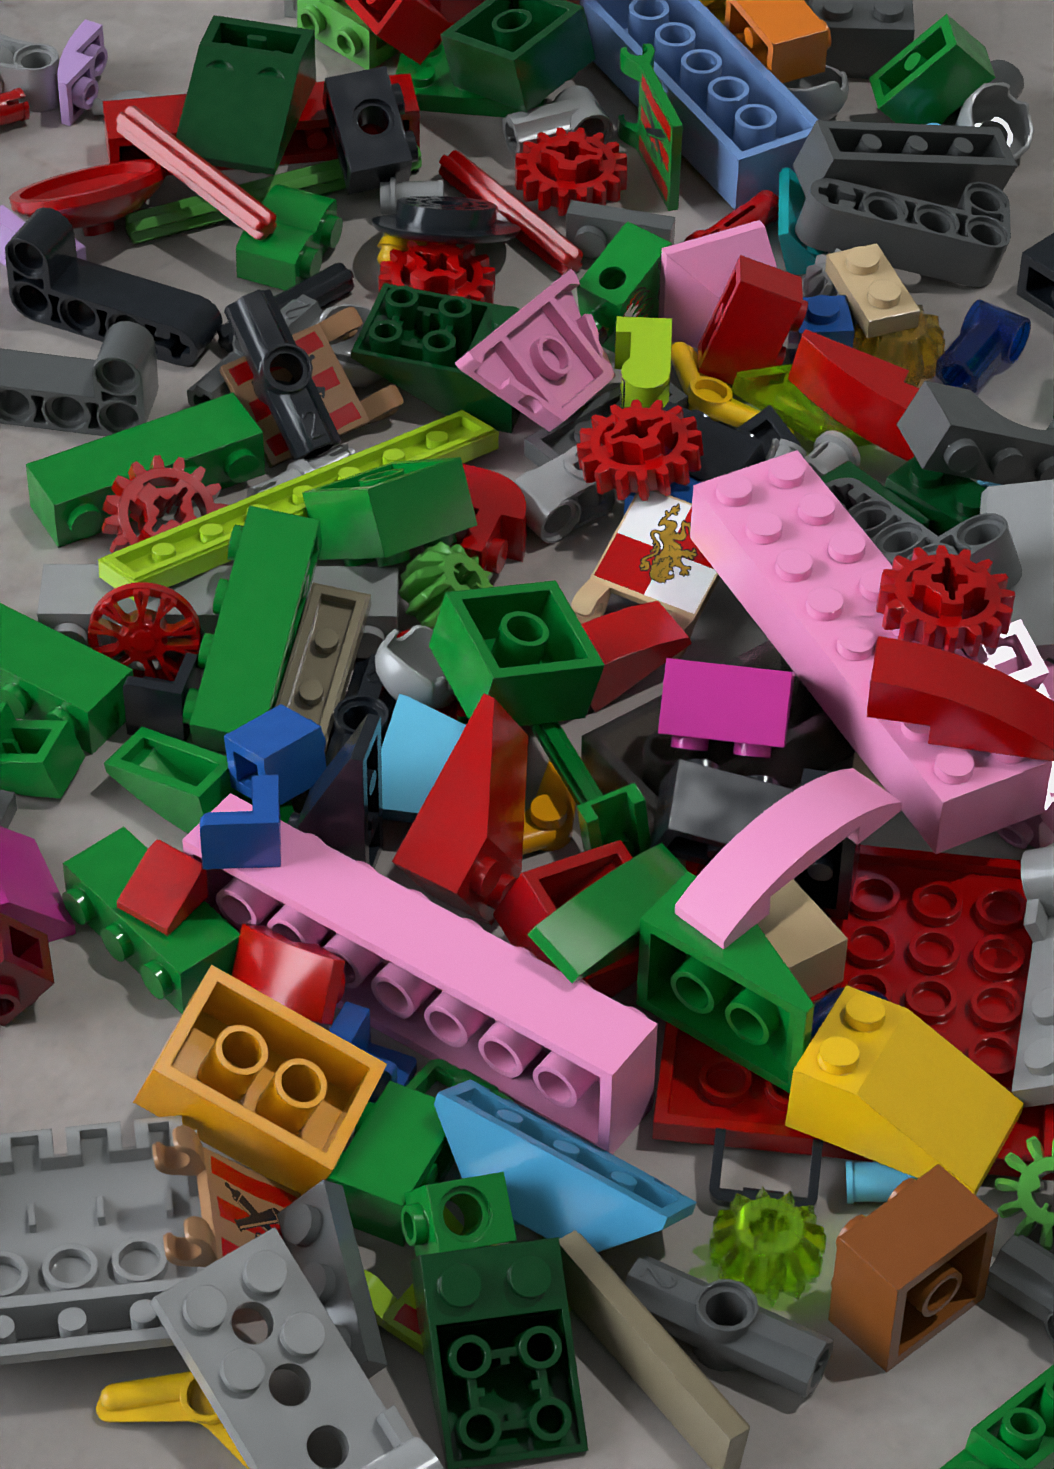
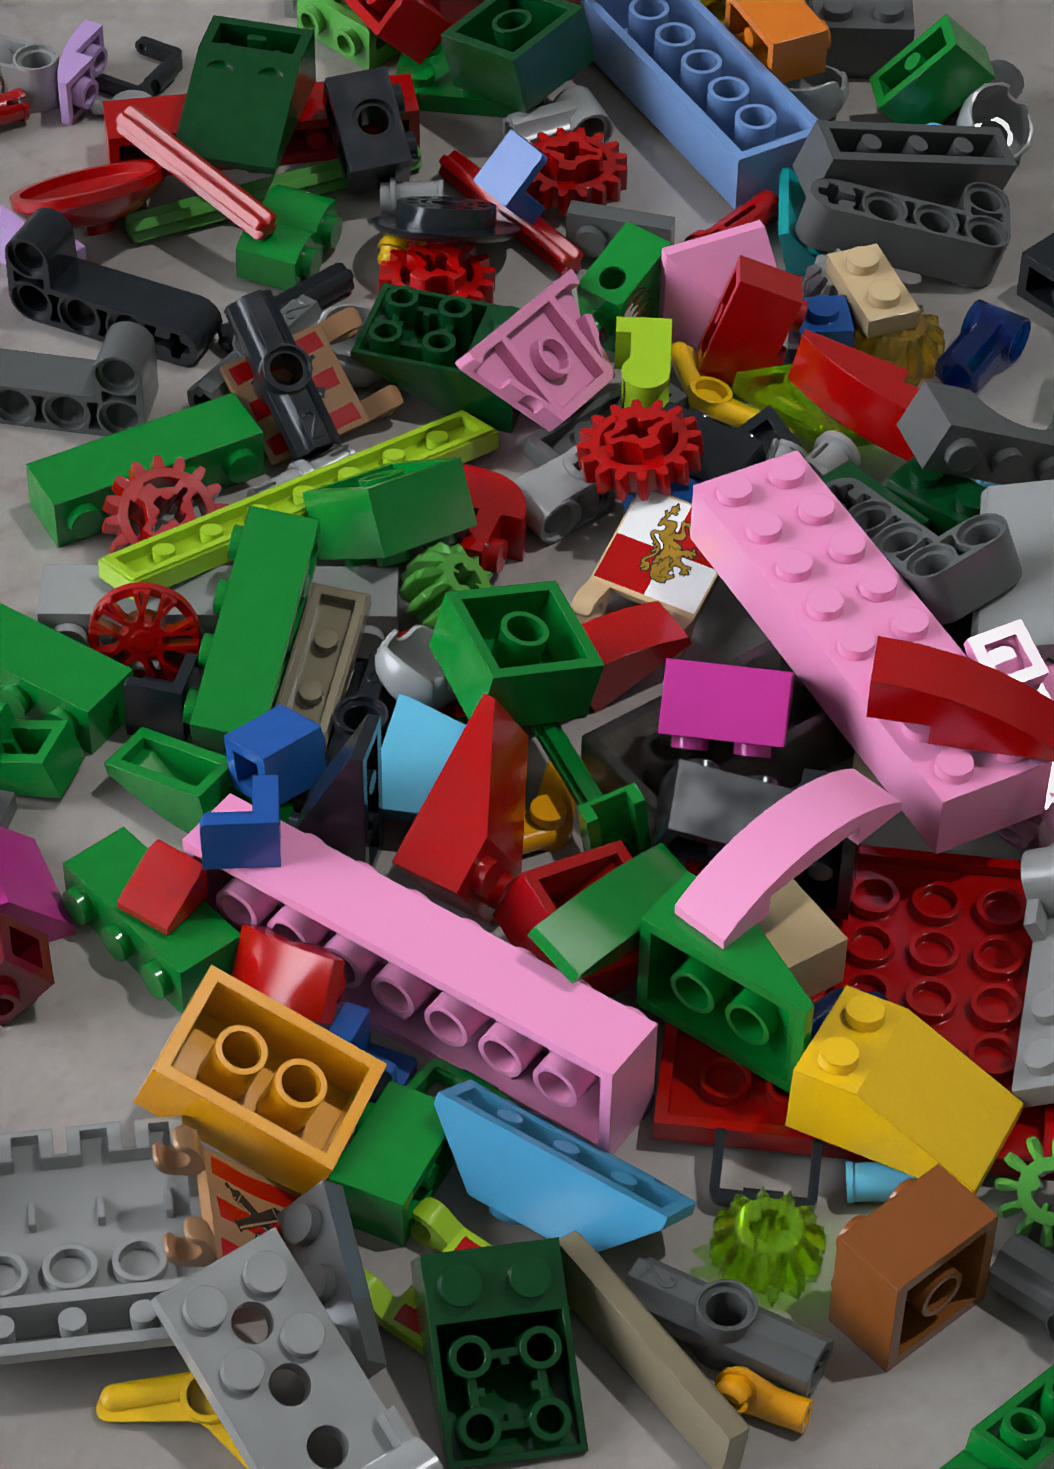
green brick [401,1171,517,1257] -> none
green flag [617,43,683,211] -> none
red gear [876,545,1015,658] -> none
none -> black piece [95,36,183,97]
none -> panel [473,129,547,225]
none -> light orange arm [714,1366,814,1434]

